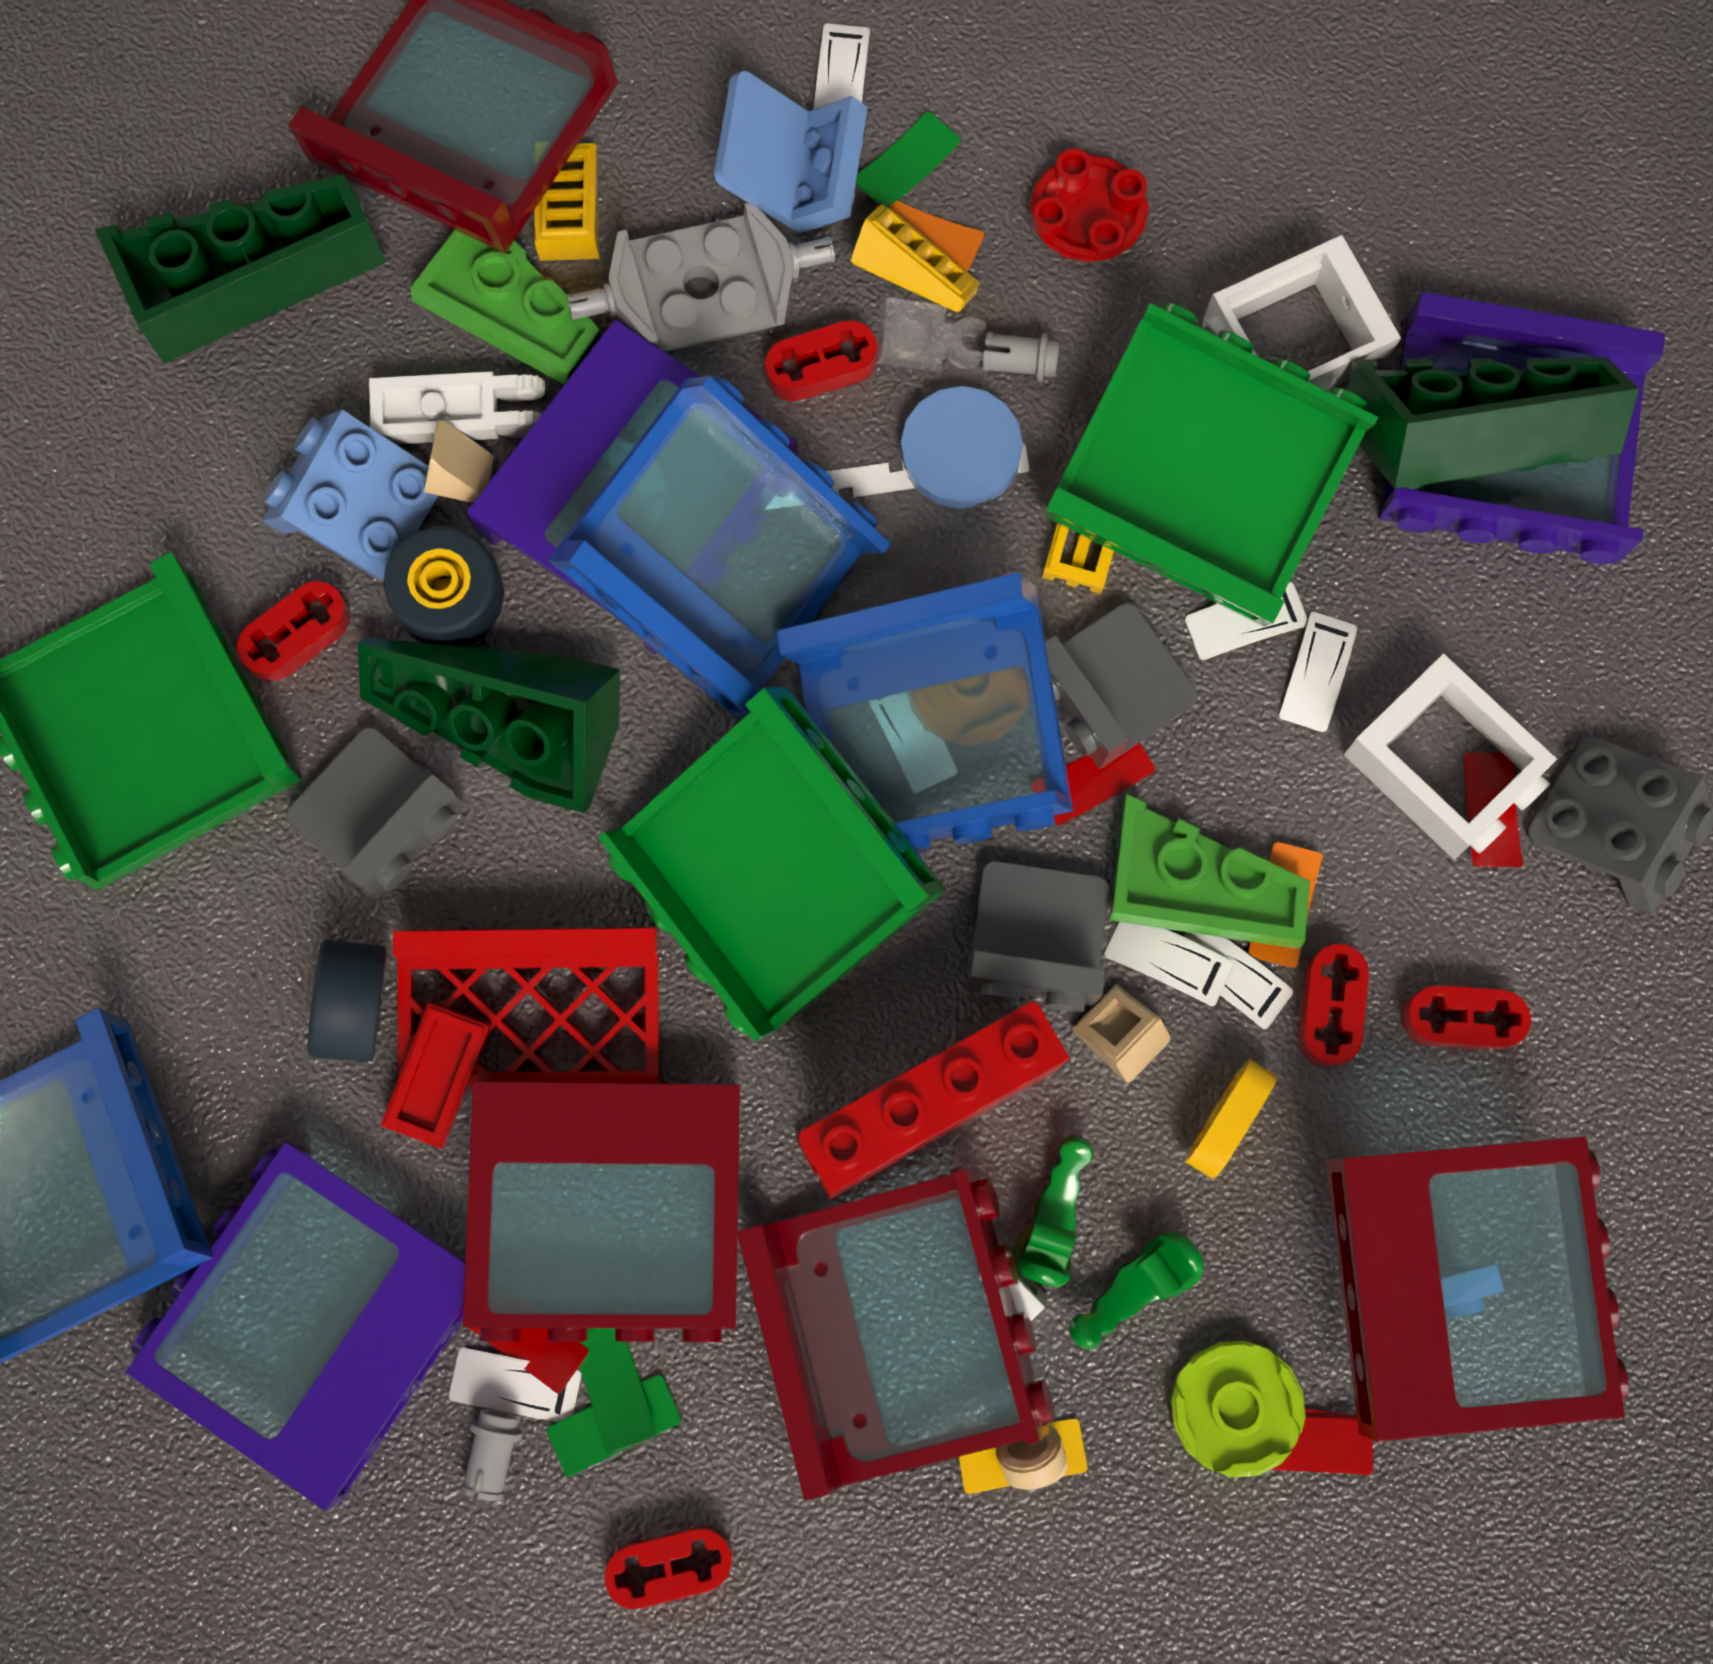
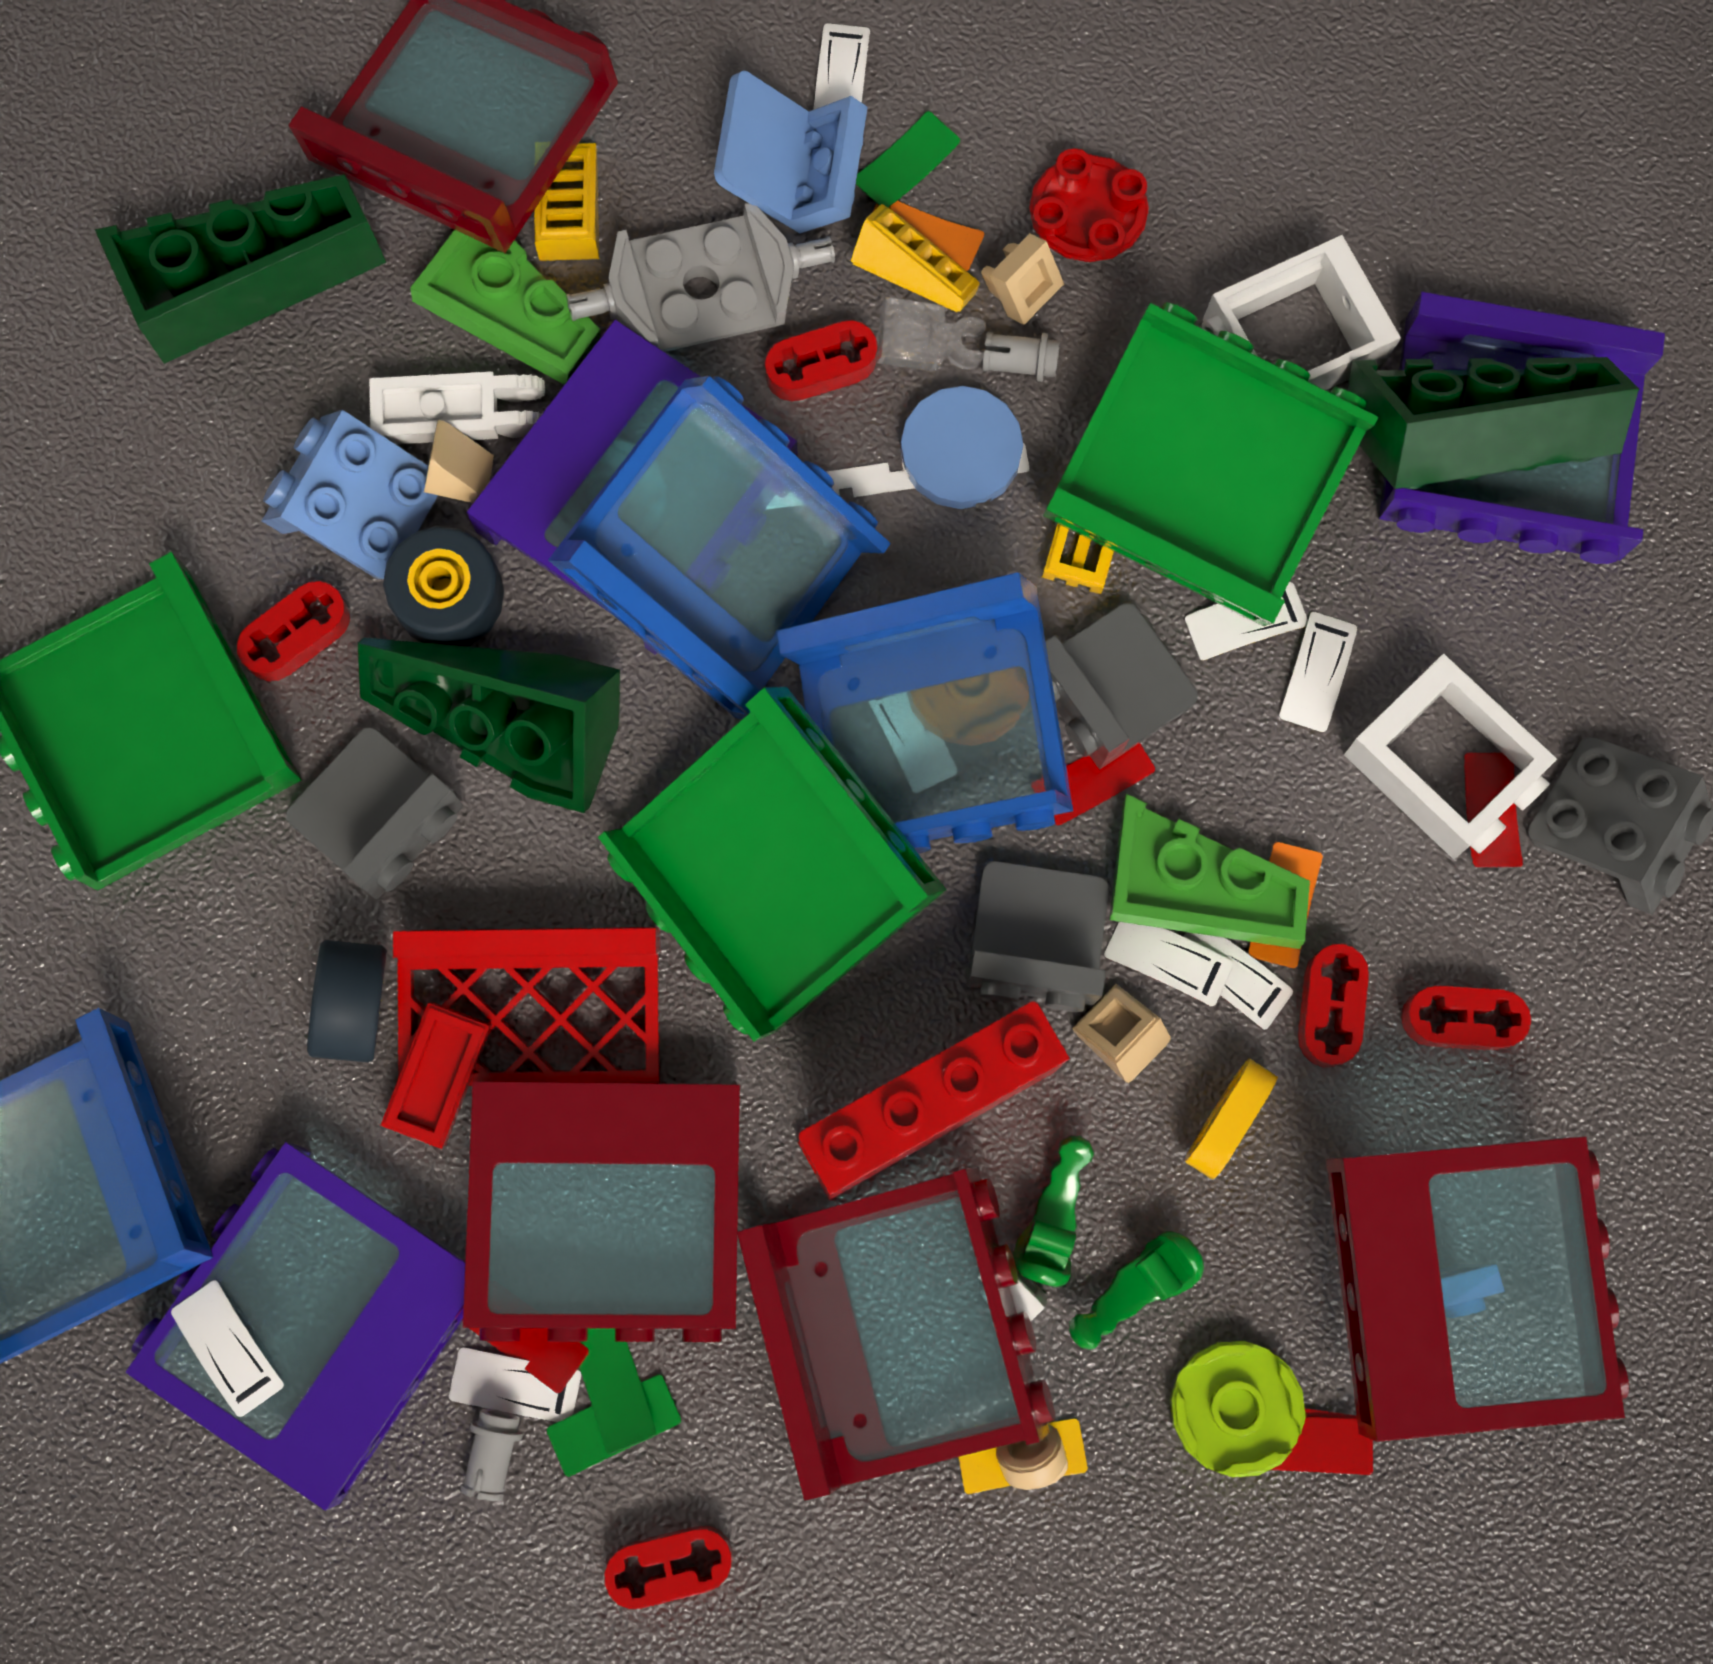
none -> white sticker [171,1280,284,1417]
none -> tan tile [981,233,1064,325]

